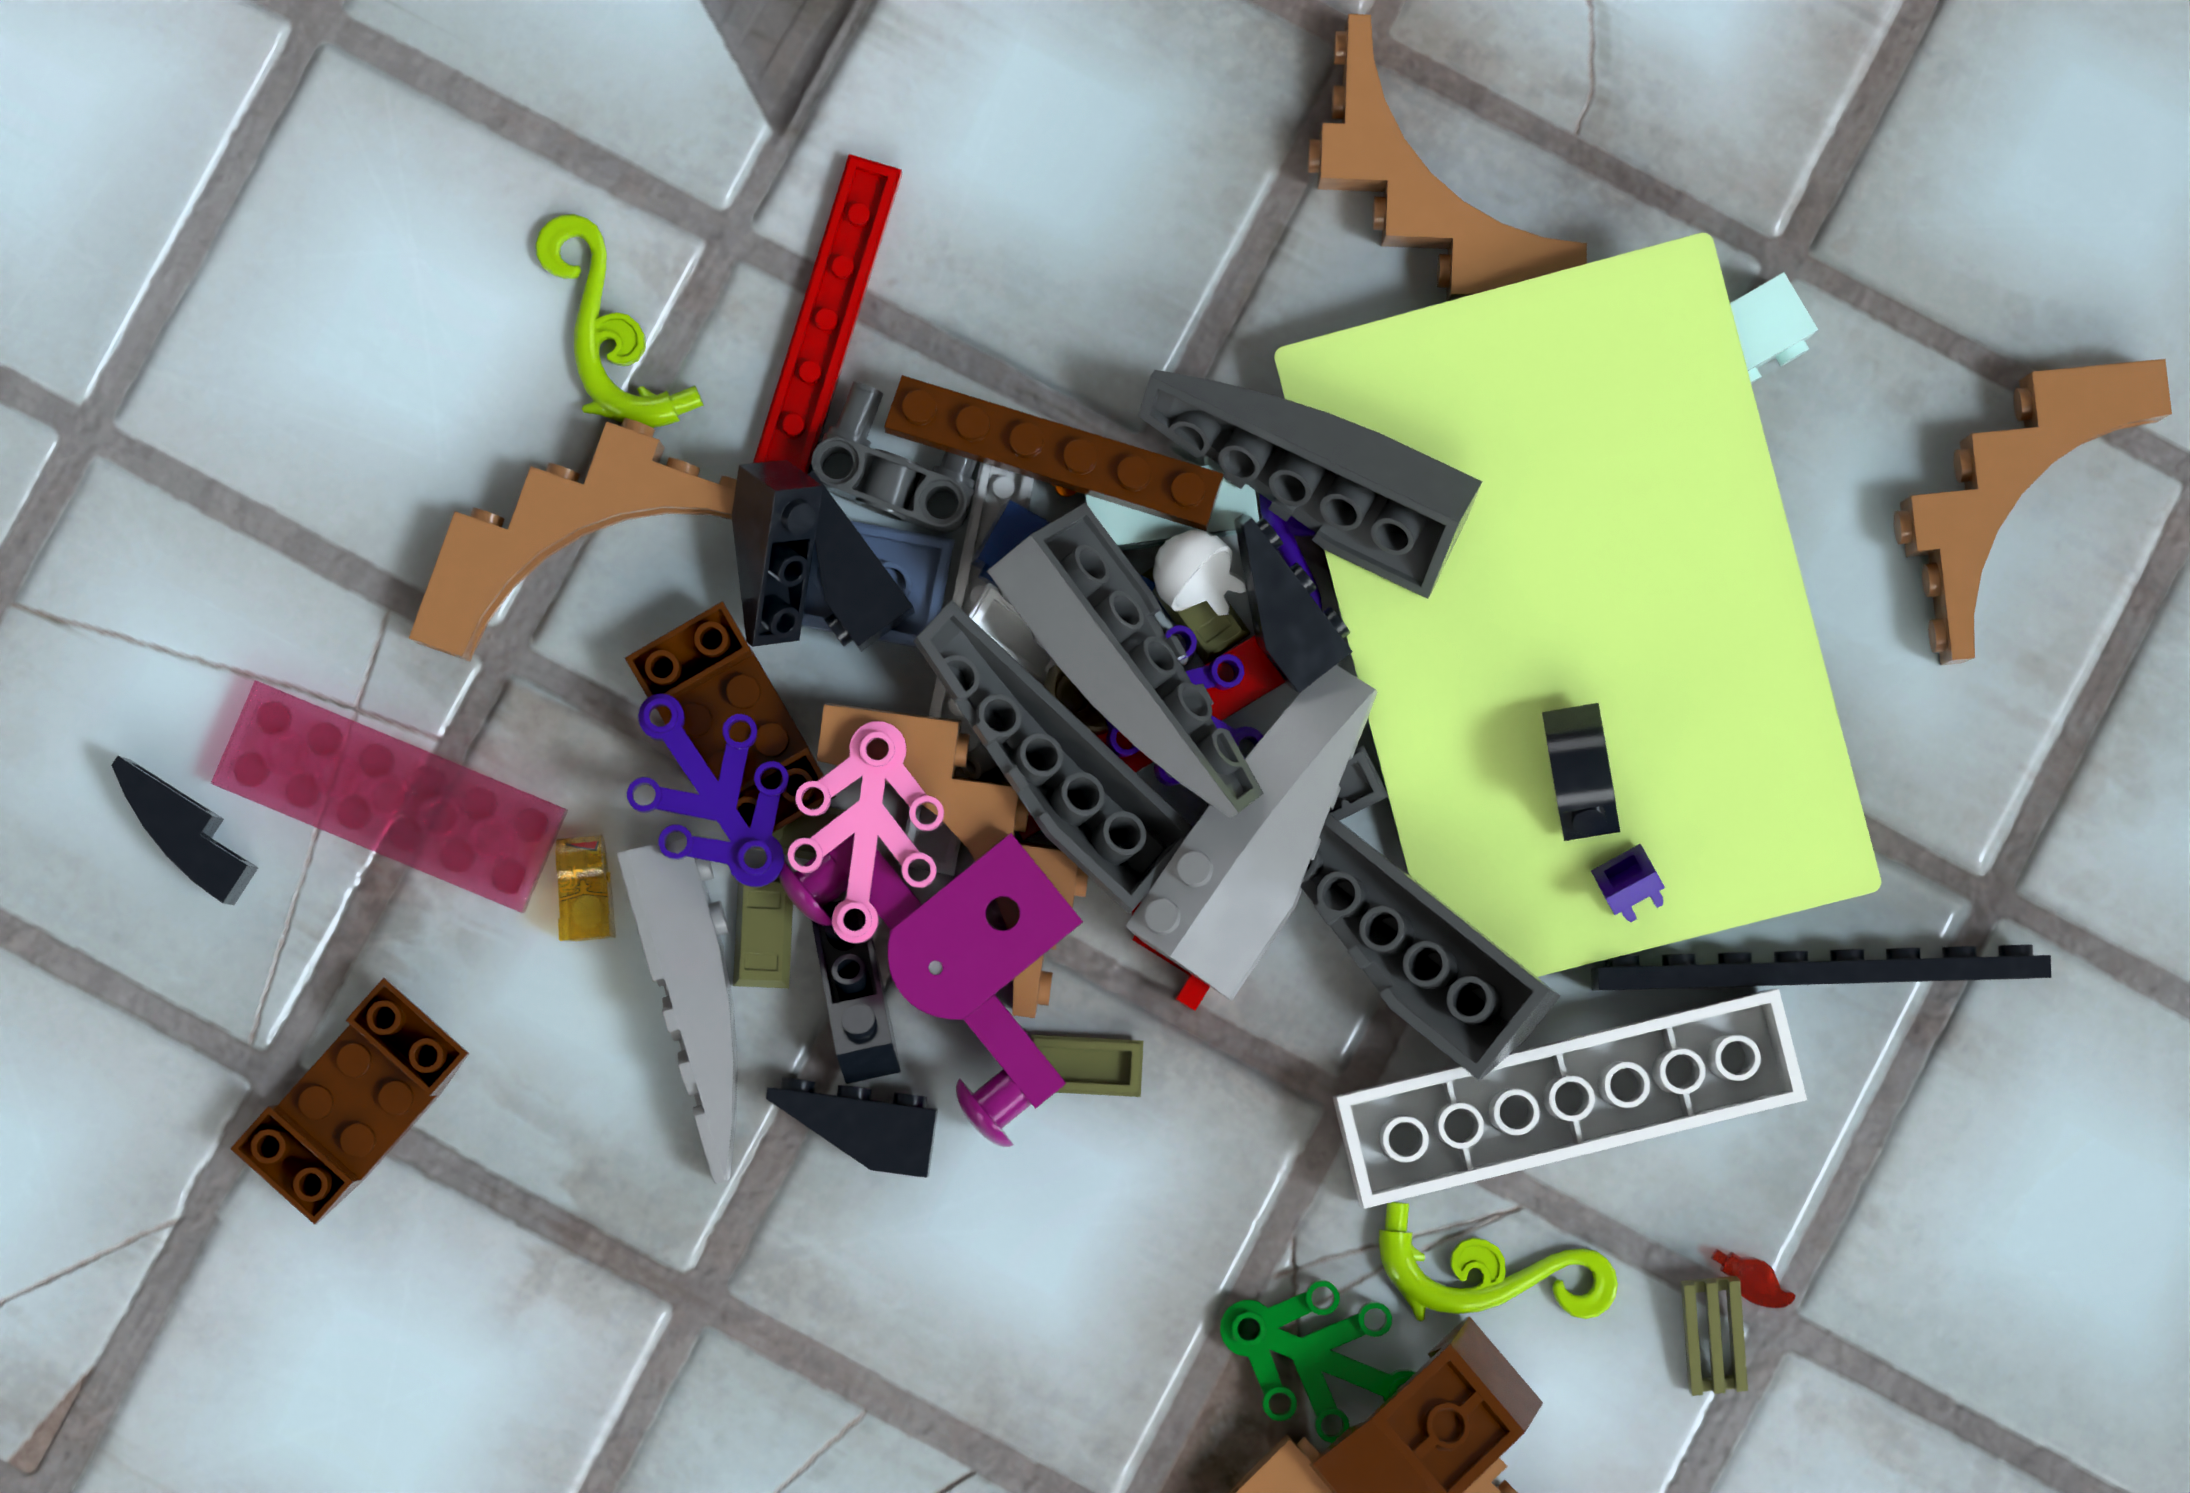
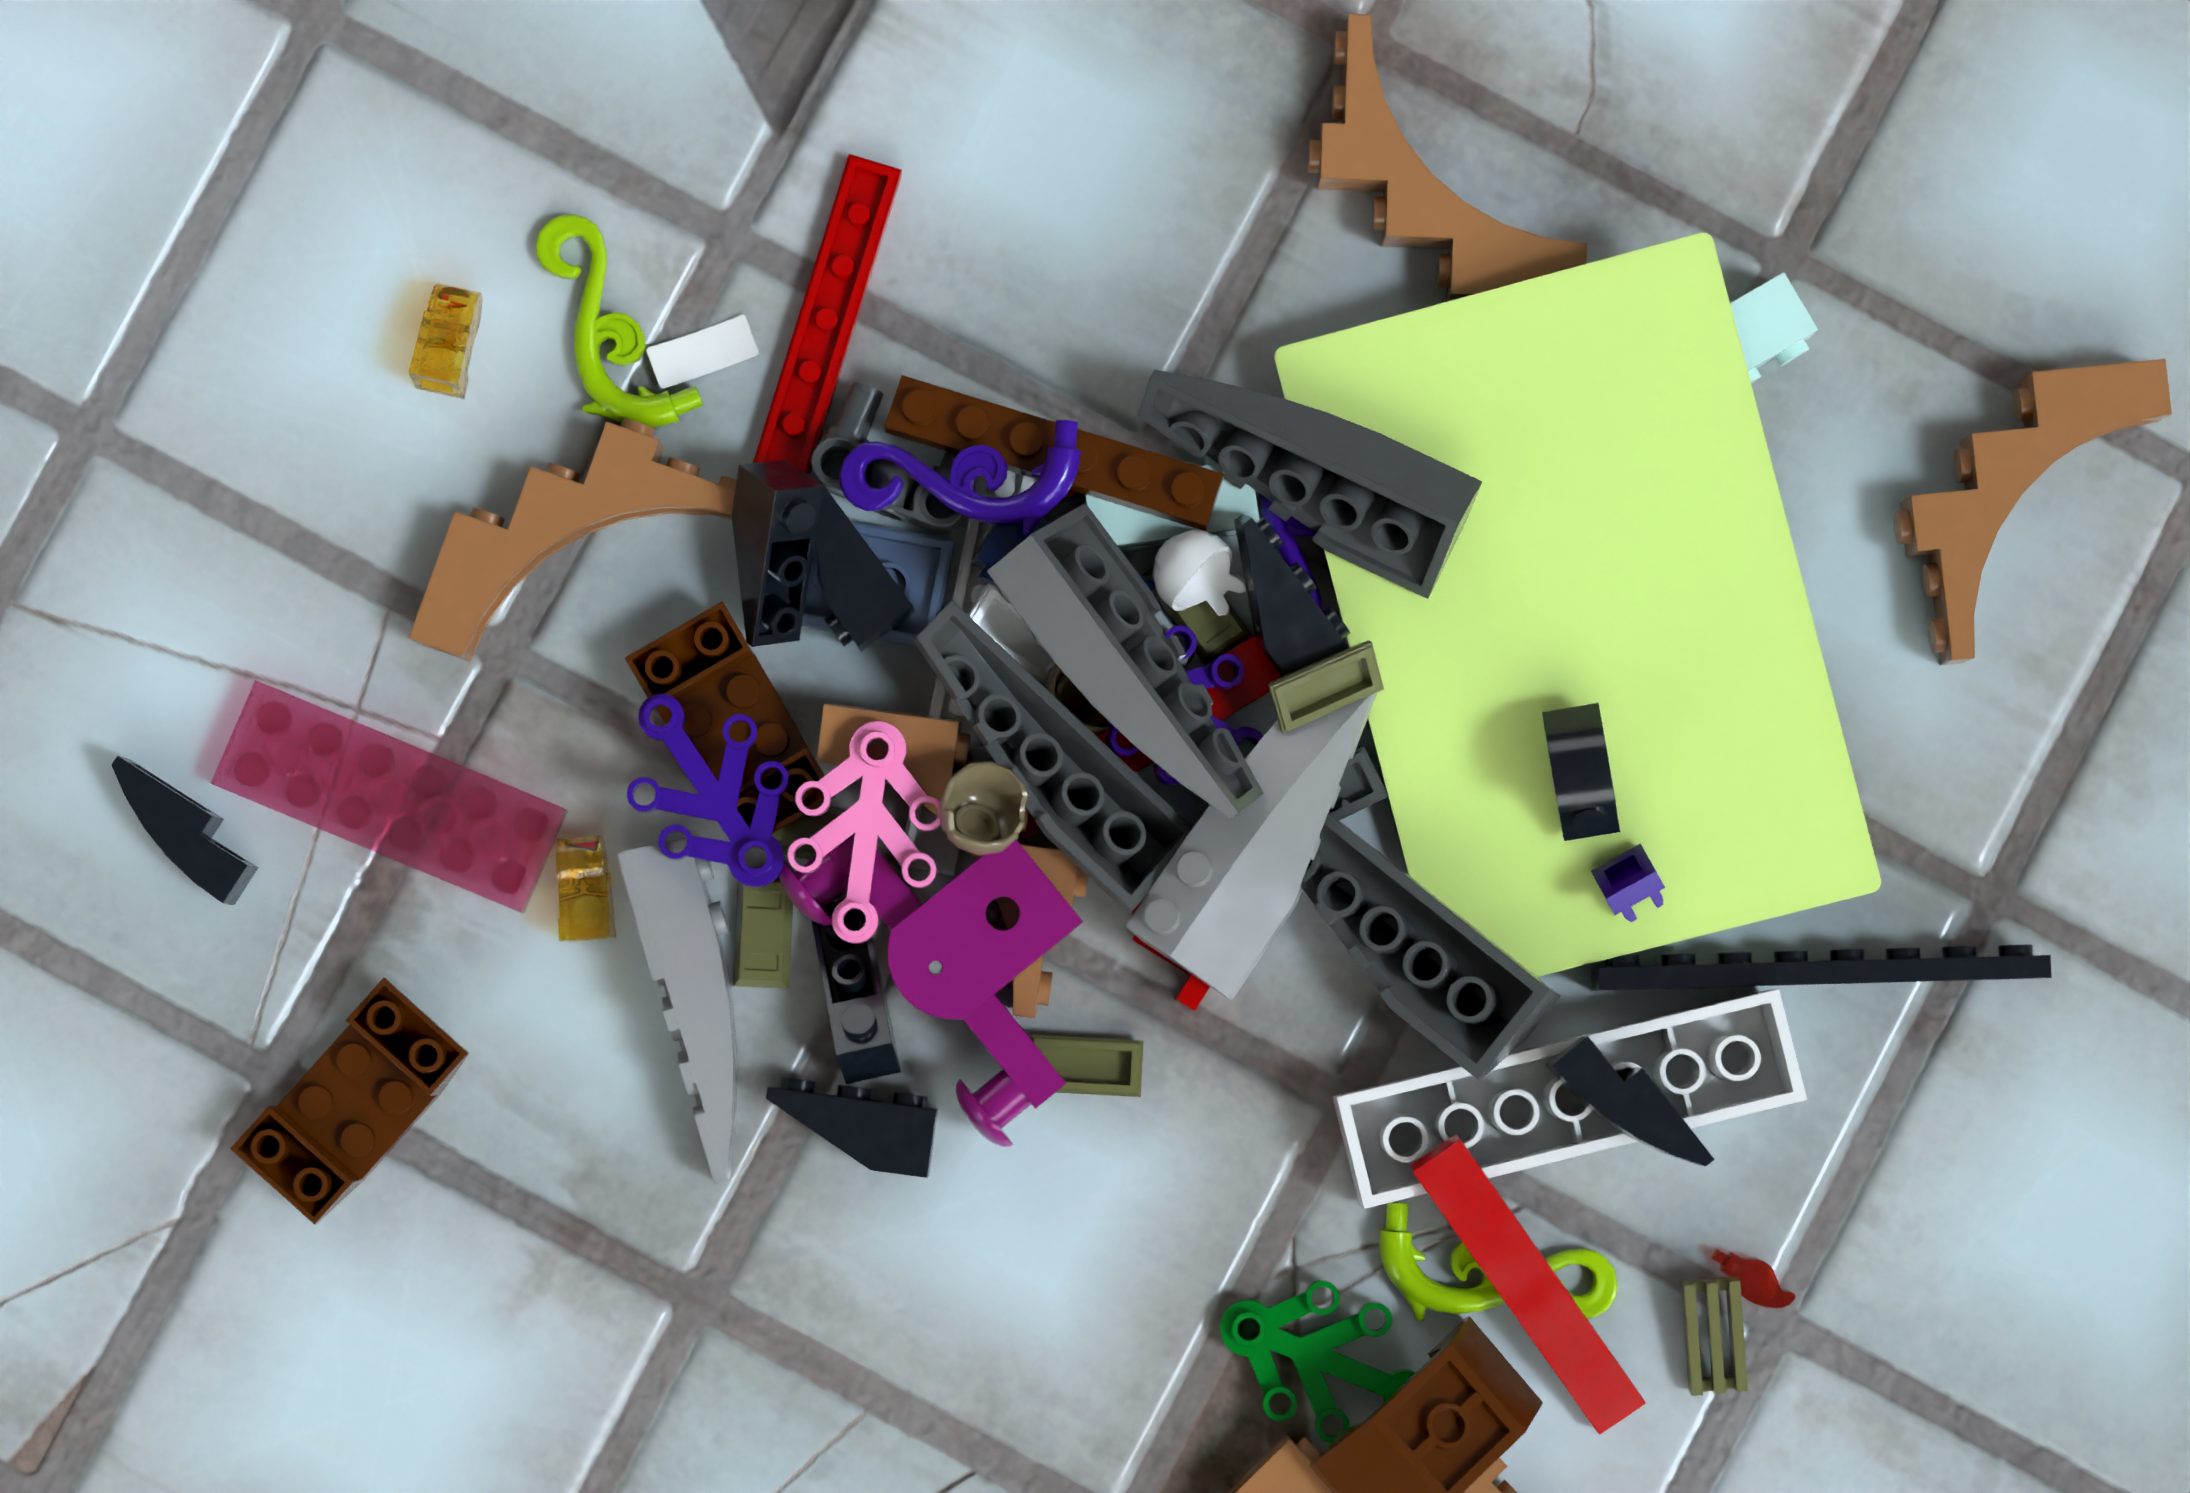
none -> clear yellow leg [408,283,482,399]
none -> white sticker [646,314,759,388]
none -> dark purple plant [839,420,1081,536]
none -> dark tan hair [940,761,1028,855]
none -> olive tile [1268,640,1384,734]
none -> red tile [1410,1134,1646,1435]
none -> black slope [1546,1036,1715,1167]

